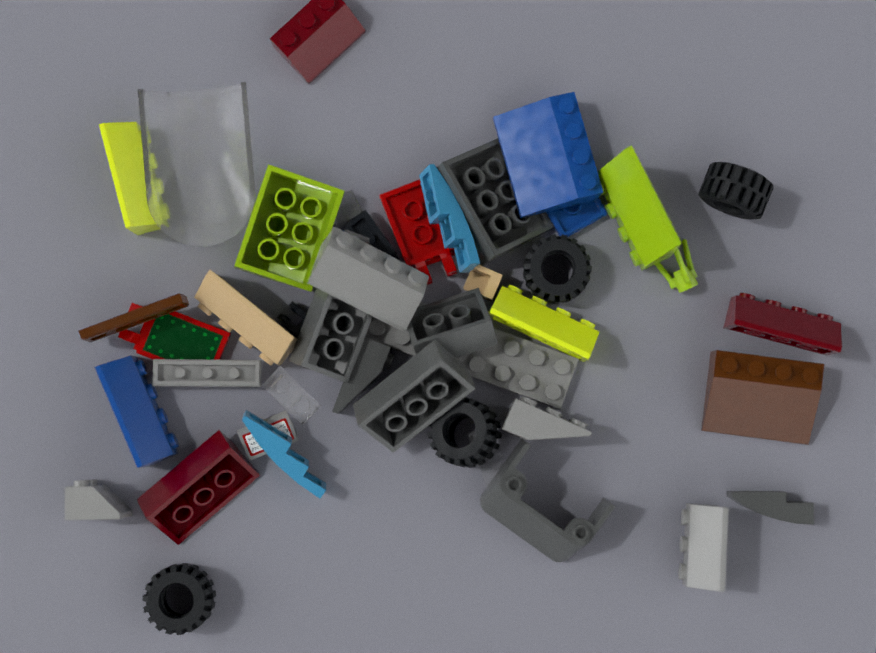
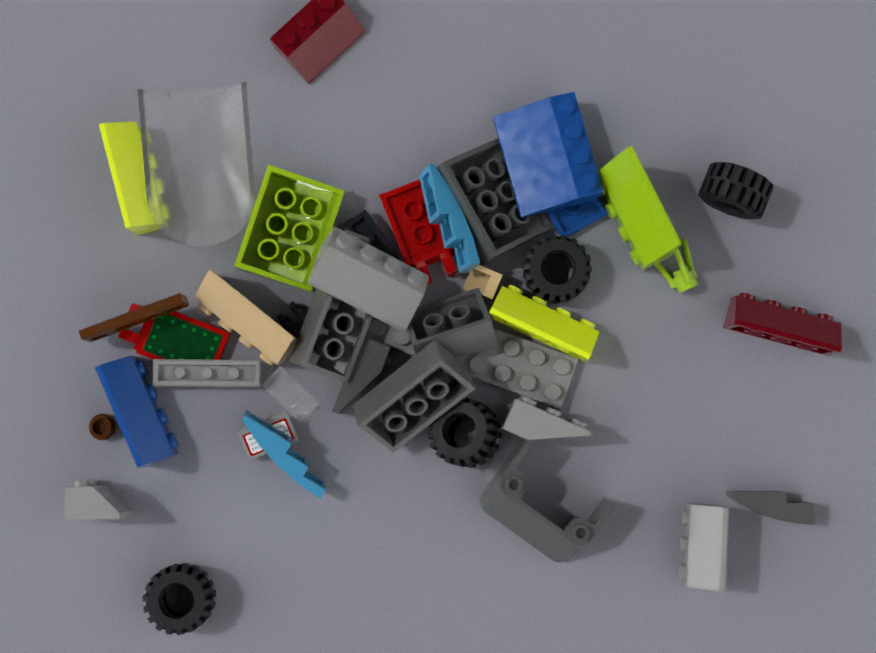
dark red slope [137,430,260,545] -> none
reddish brown slope [701,350,824,445] -> none
none -> reddish brown plate [89,414,117,440]

